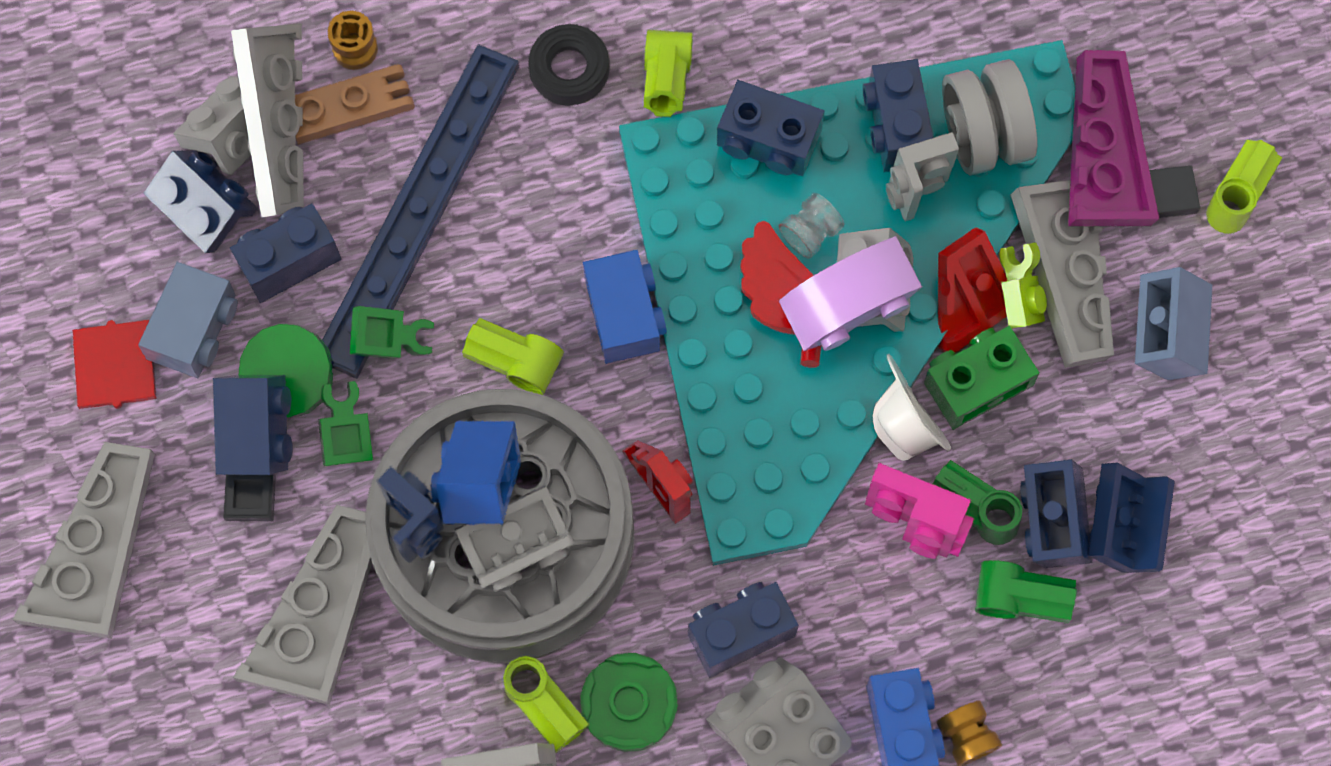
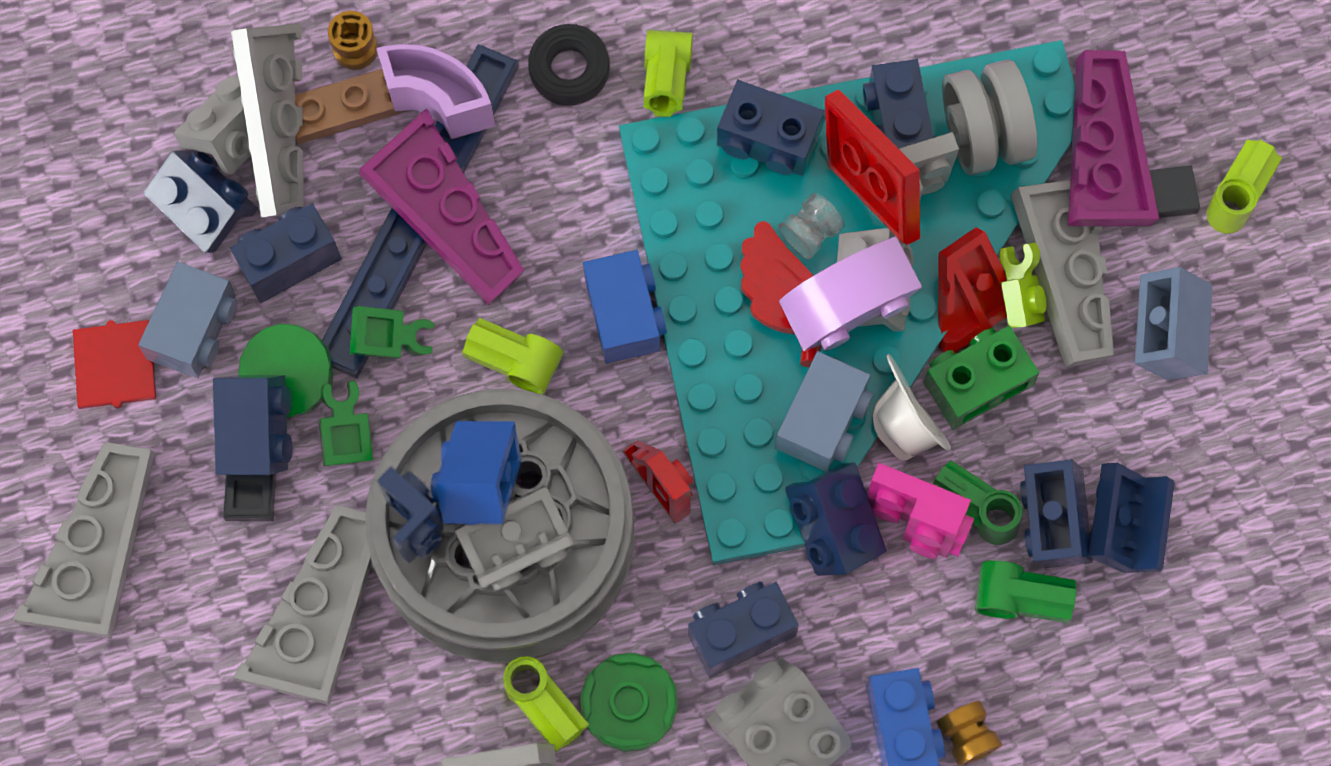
none -> magenta wing [359,108,524,306]
none -> lavender brick [376,44,495,139]
none -> sand blue brick [775,351,874,472]
none -> dark blue bracket [785,462,887,576]
none -> red tile [825,90,920,246]

